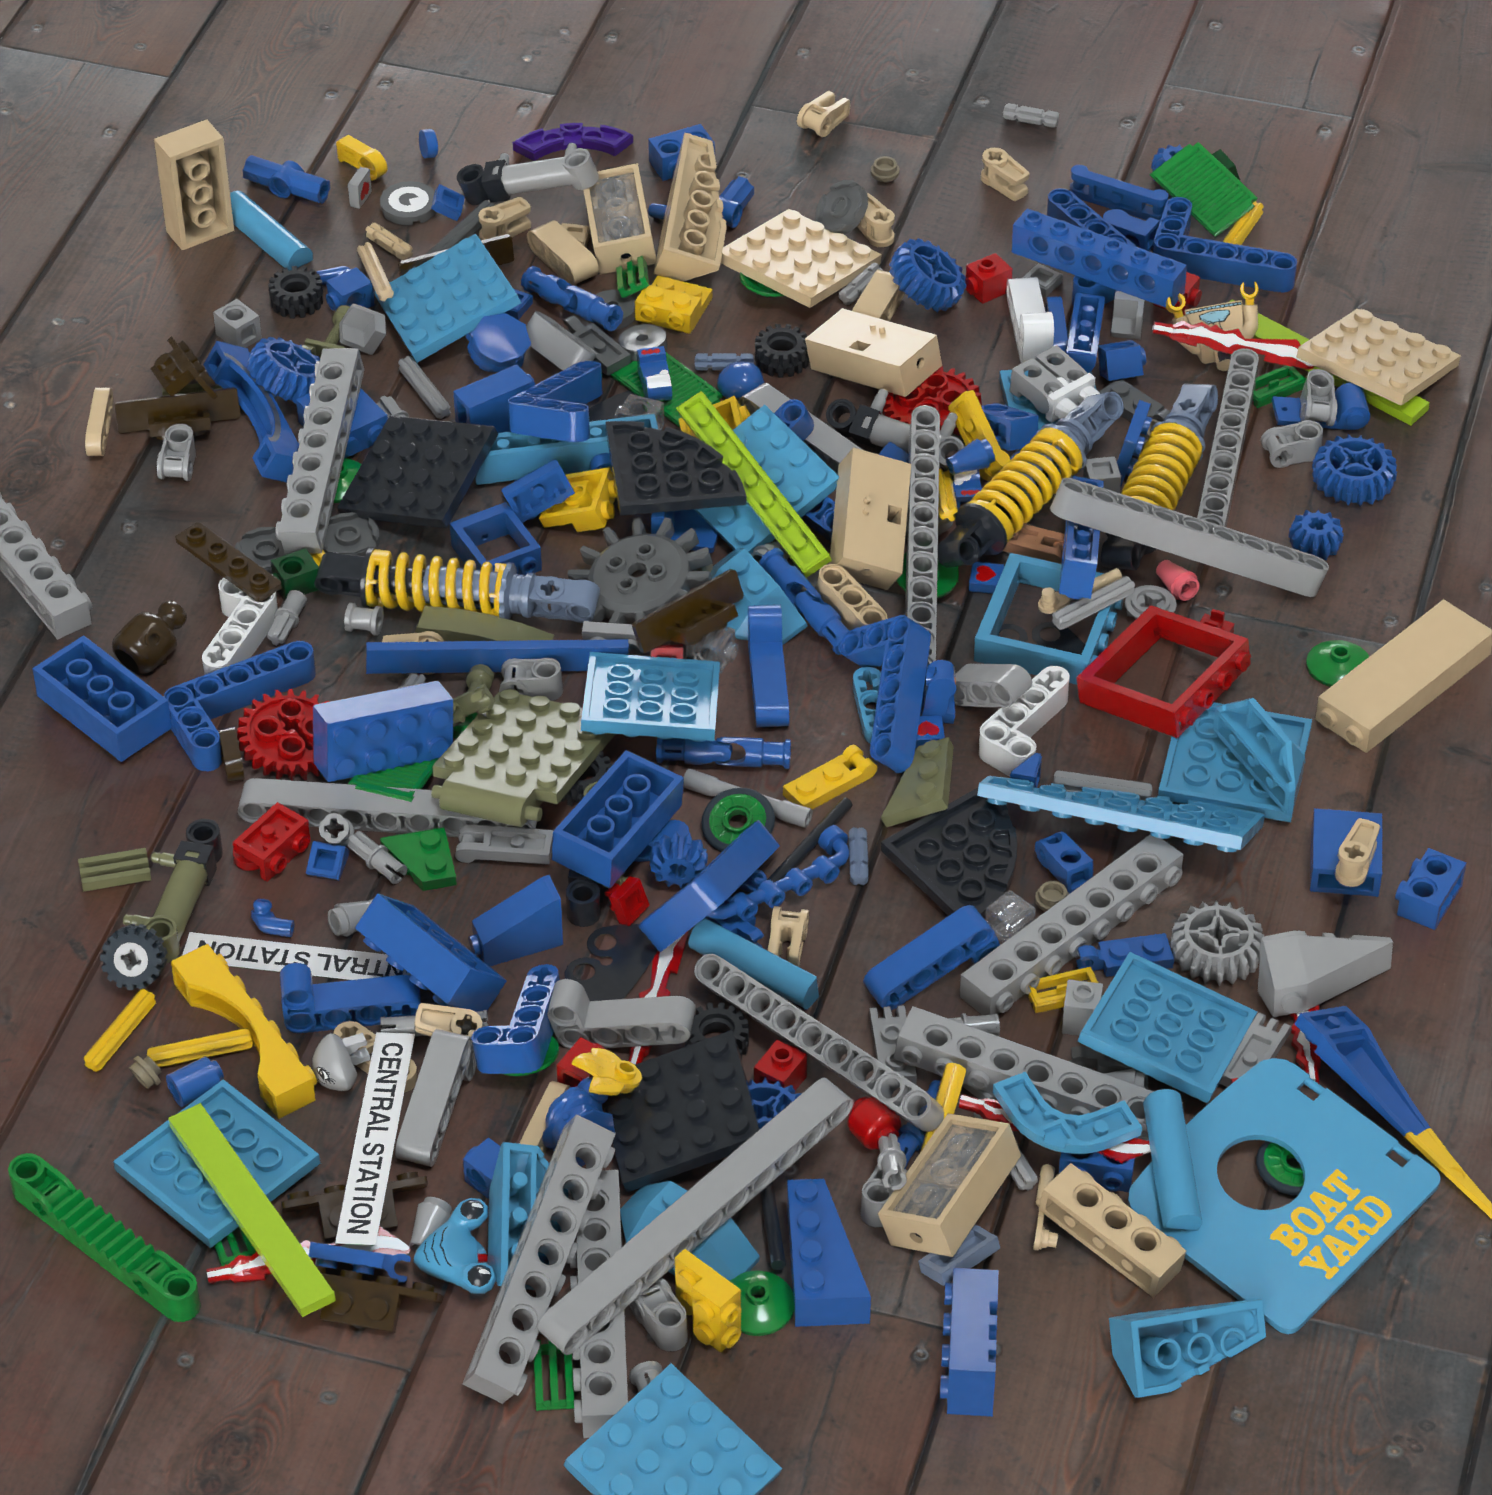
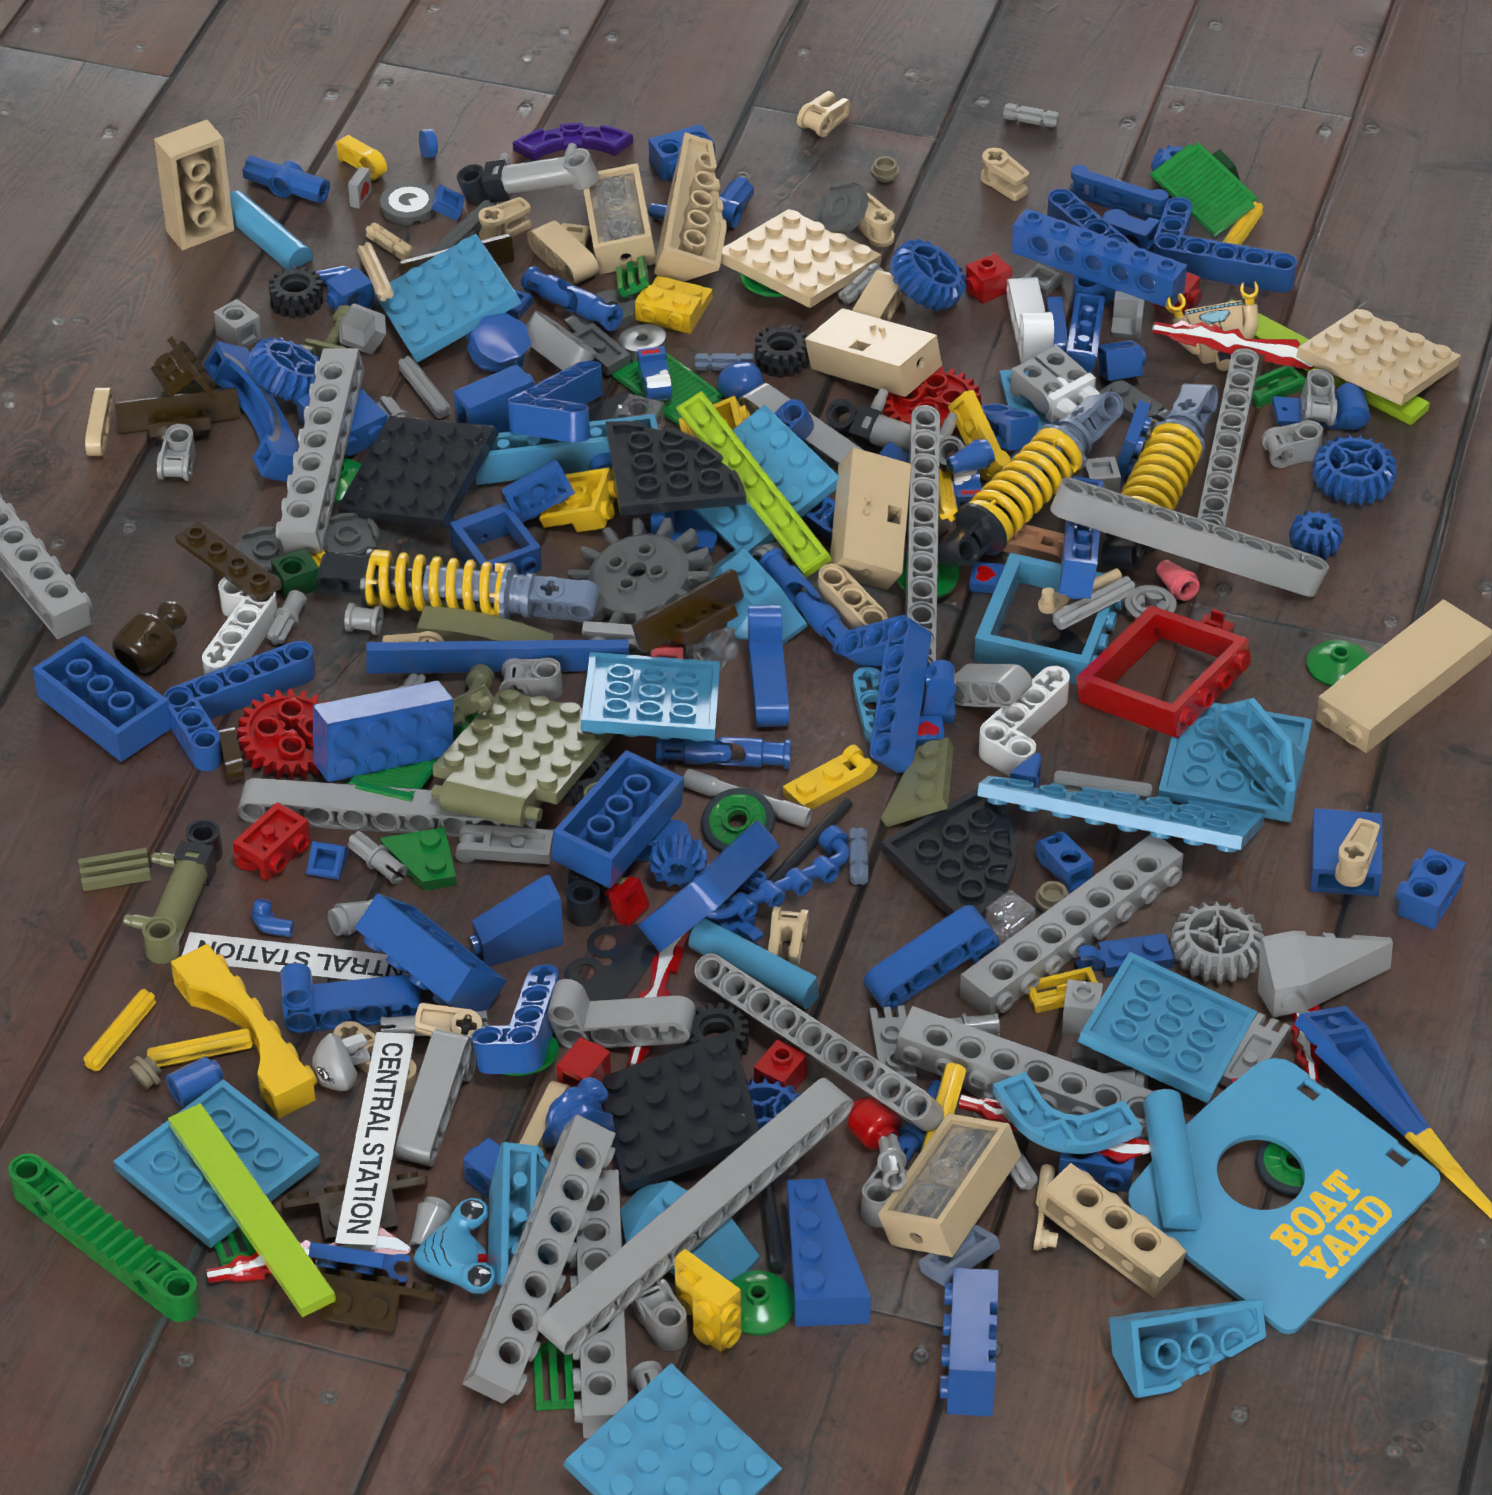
black wheel [100,924,167,990] -> none
light grey bush [319,813,355,846] -> none
yellow plate [572,1048,642,1096] -> none

